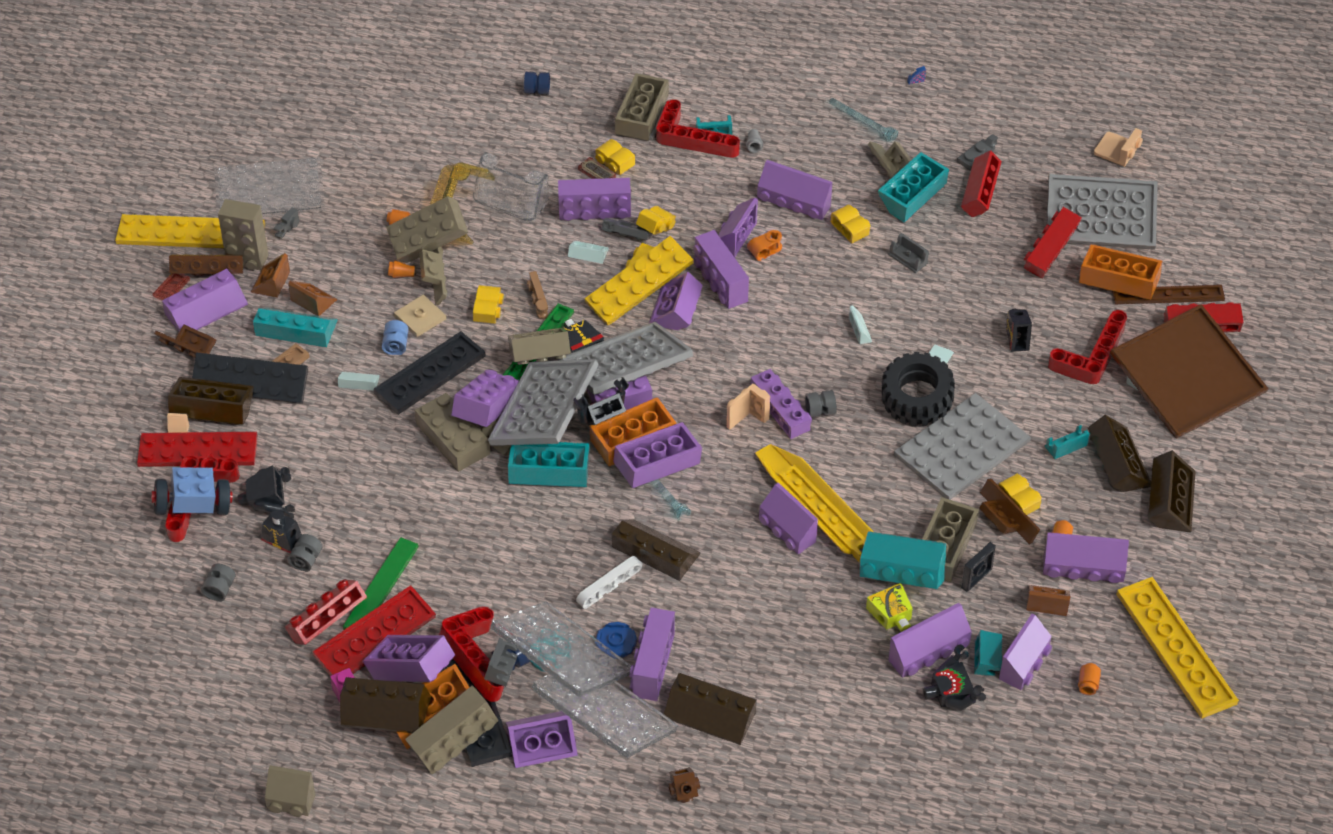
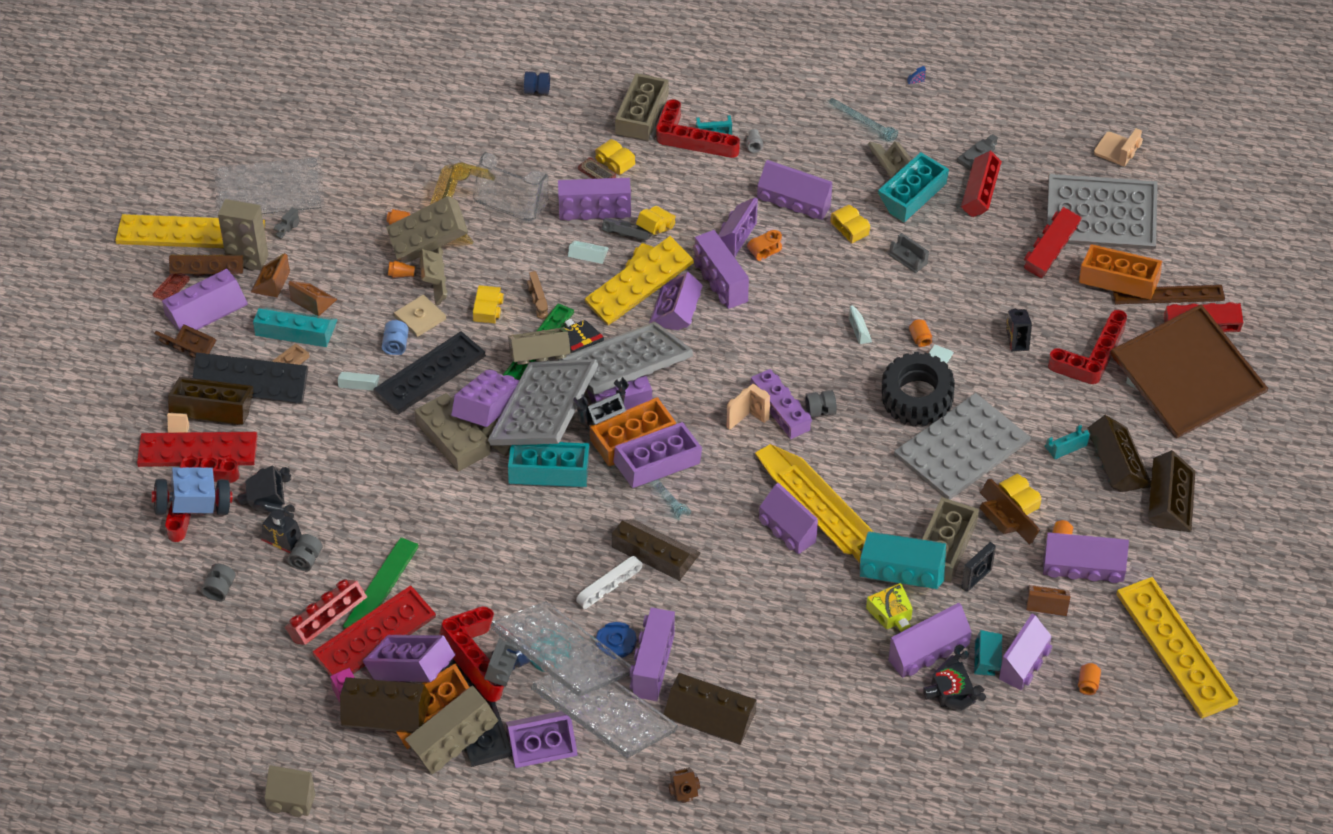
none -> orange brick [909,319,932,347]

